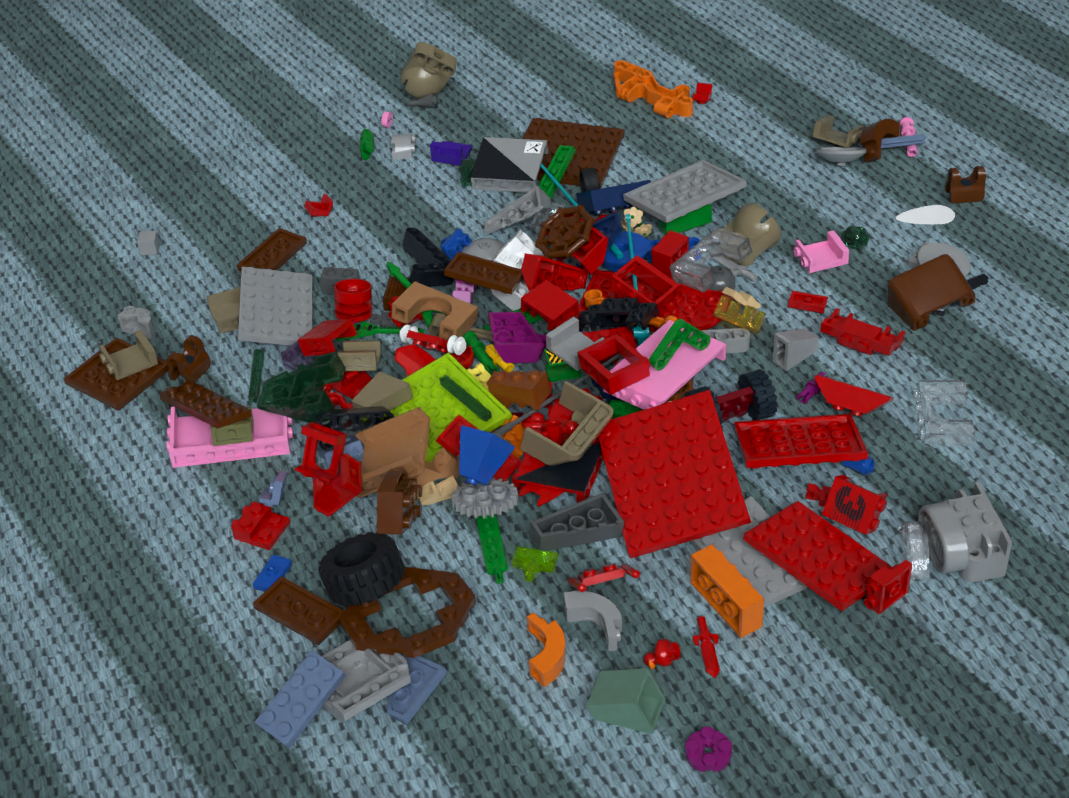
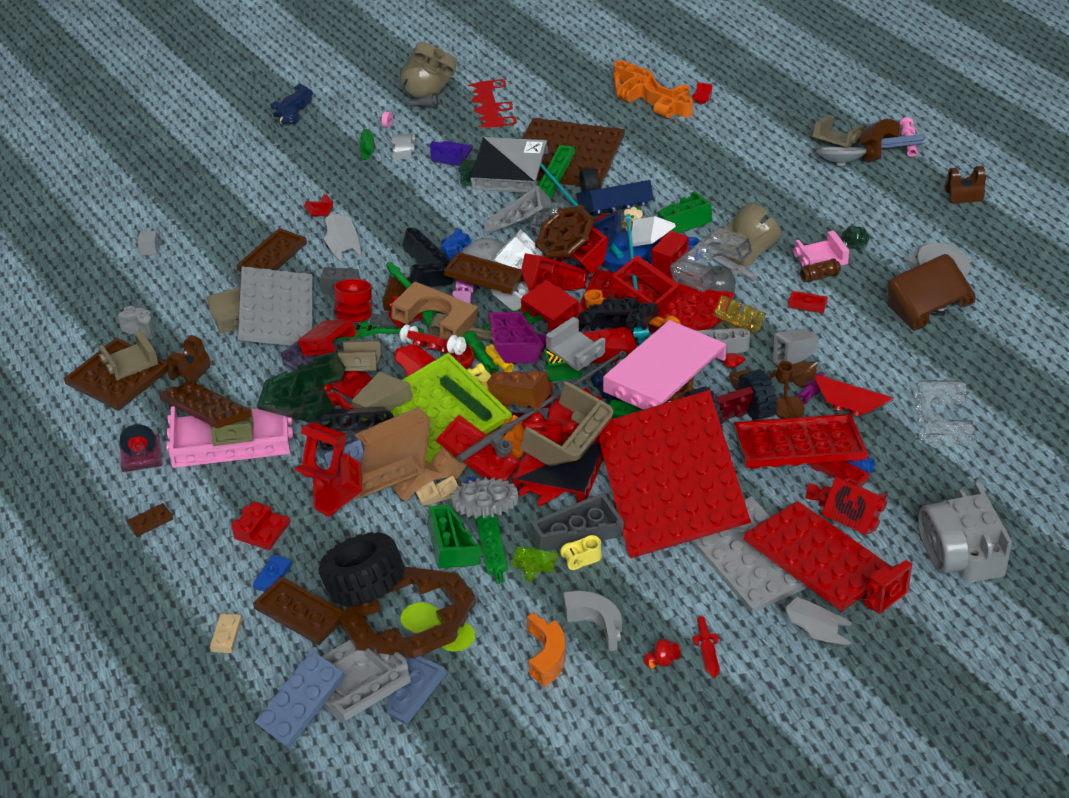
clear green axle [248,349,264,403] -> none
sand blue bracket [259,471,288,507] -> none
reddish brown piece [377,469,422,535] -> none
blue slope [459,425,515,486] -> none
red plate [568,563,640,592] -> none
red window [577,334,650,395] -> none
sand green slope [586,668,666,734] -> none
light grey plate [623,160,747,223] -> none
green beam [649,319,711,371] -> none
magenta plate [685,726,732,772] -> none
orange brick [690,544,764,638] -> none
tan slope [722,287,761,308] -> none
red bracket [820,308,905,356] -> none
white sticker [896,205,955,224] -> none
clear arch [898,522,929,579] -> none
black axle [967,274,989,289] -> none
none -> plate [120,424,162,472]
none -> reddish brown plate [126,503,173,537]
none -> tan plate [210,614,242,653]
none -> dark blue animal [270,83,313,125]
none -> light grey shield [323,213,361,262]
none -> lime sticker [401,602,475,651]
none -> green wedge [427,505,482,568]
none -> red piece [467,79,517,127]
none -> light yellow piece [560,535,602,570]
none -> white slope [631,216,676,247]
none -> red rock [715,353,745,368]
none -> reddish brown plant [729,361,817,419]
none -> light grey shield [785,597,852,645]
none -> reddish brown piece [800,258,841,283]
none -> red plate [811,461,870,487]

